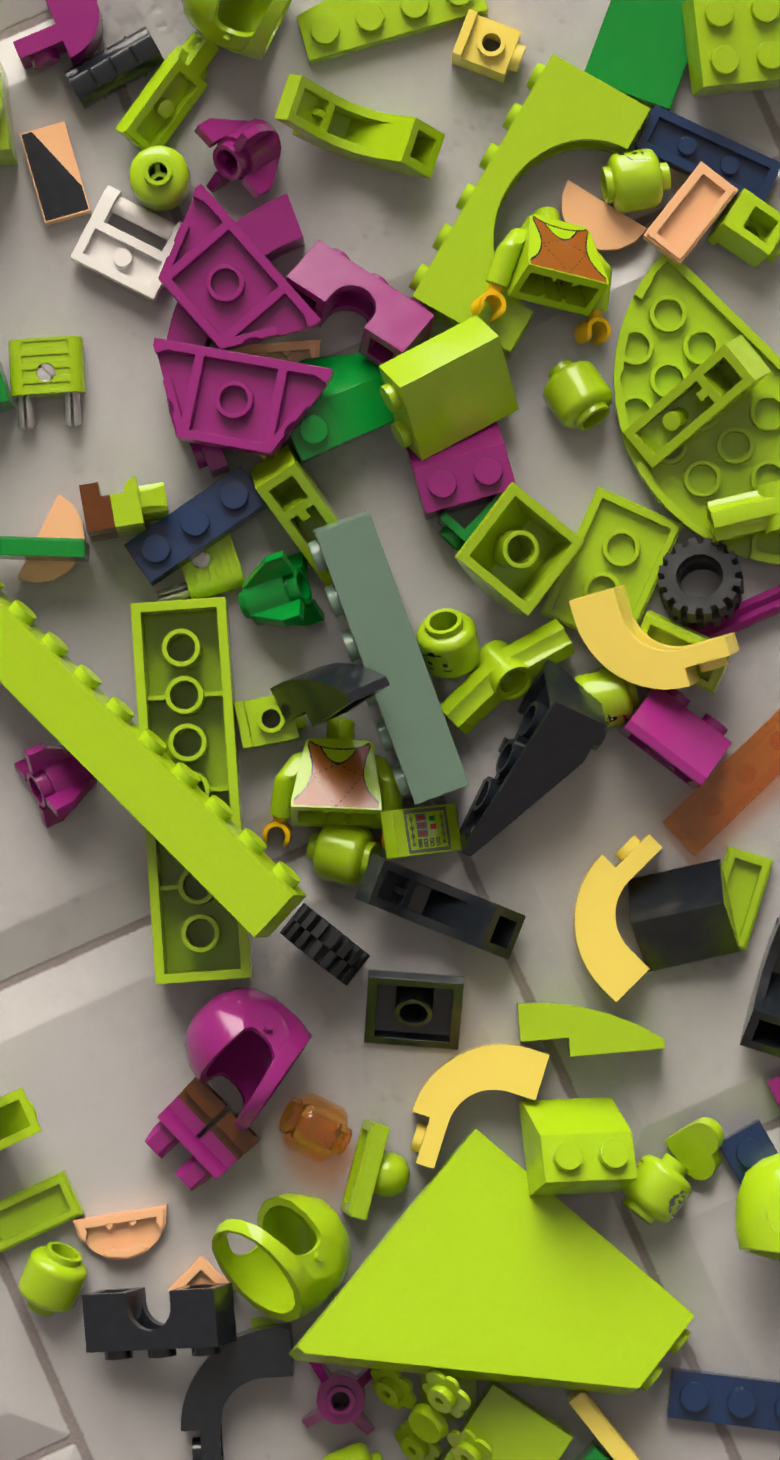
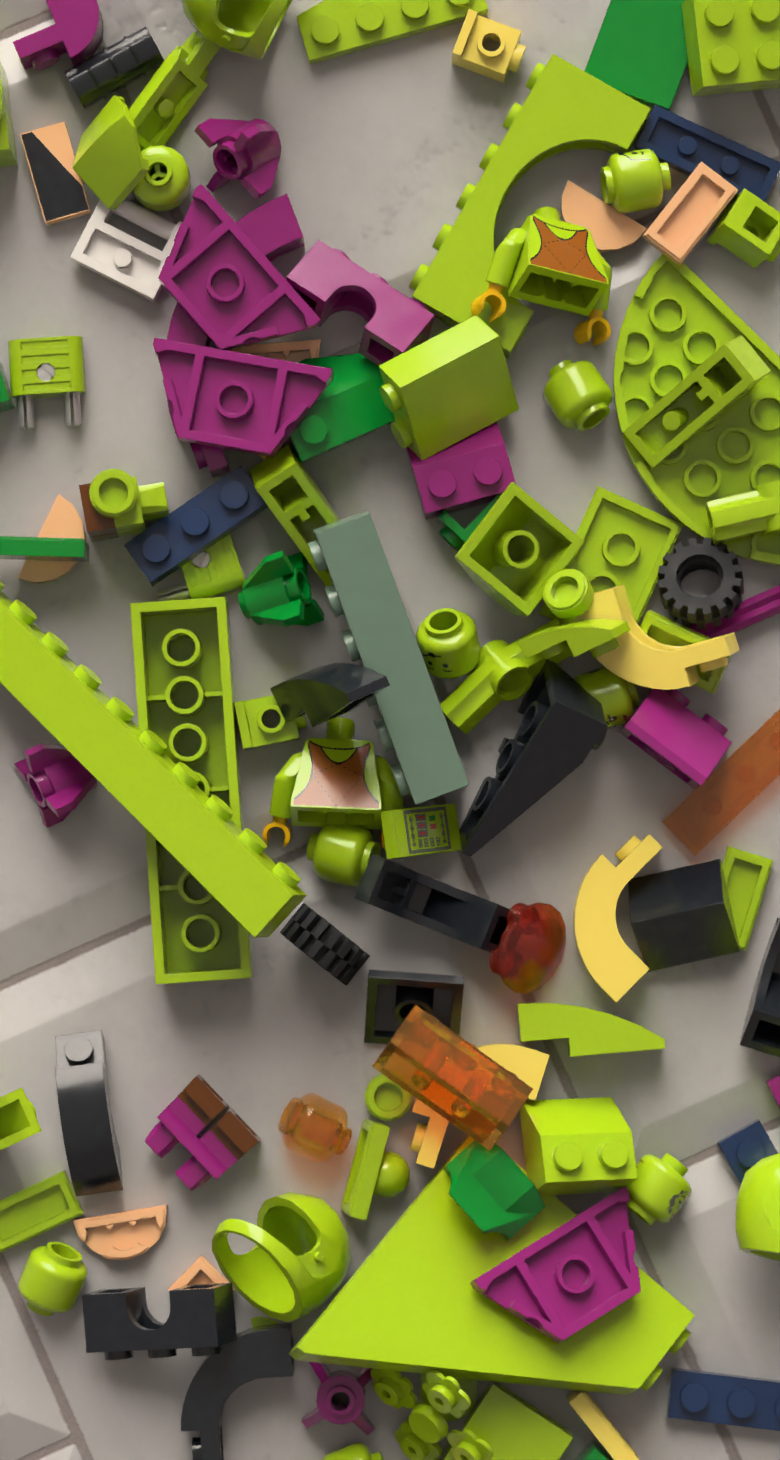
magenta piece [185,988,312,1131] -> none
lime arch [274,74,445,179] -> none
lime tile [664,1117,725,1180] -> none
none -> black arch [55,1030,123,1197]
none -> lime slope [72,95,150,210]
none -> lime tile [89,469,138,518]
none -> lime tile [365,1073,412,1121]
none -> clear orange brick [372,1005,533,1150]
none -> green slope [443,1134,546,1241]
none -> magenta wing [470,1186,641,1343]
none -> clear red dish [489,902,566,994]
none -> lime slope [518,619,630,660]
none -> lime tile [543,569,594,619]

